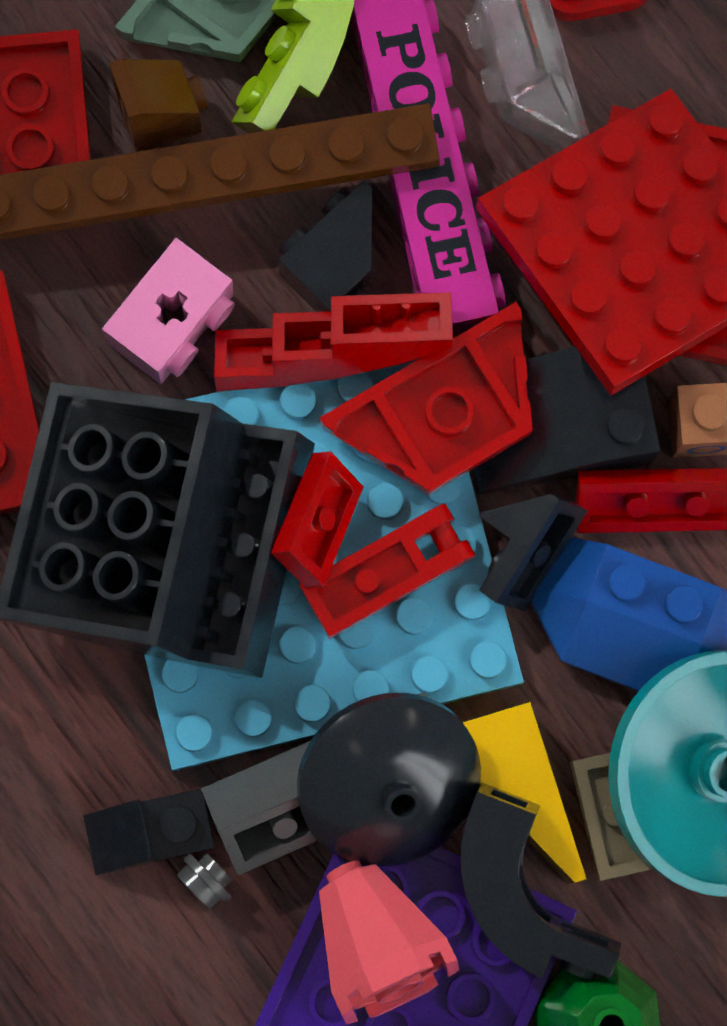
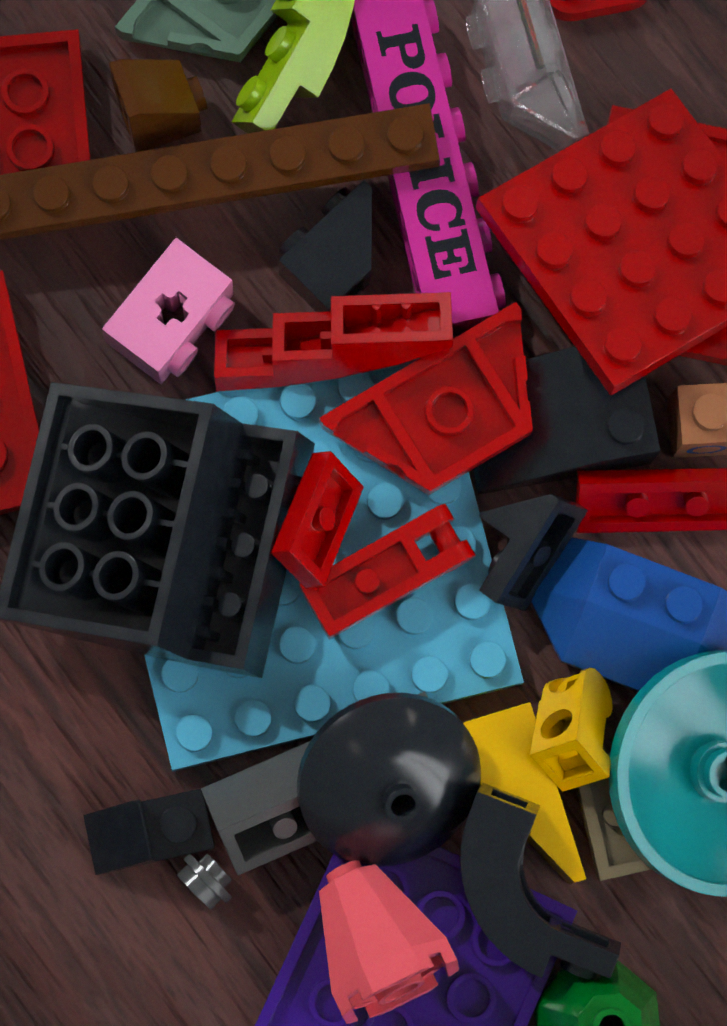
none -> yellow leg [530,668,612,792]

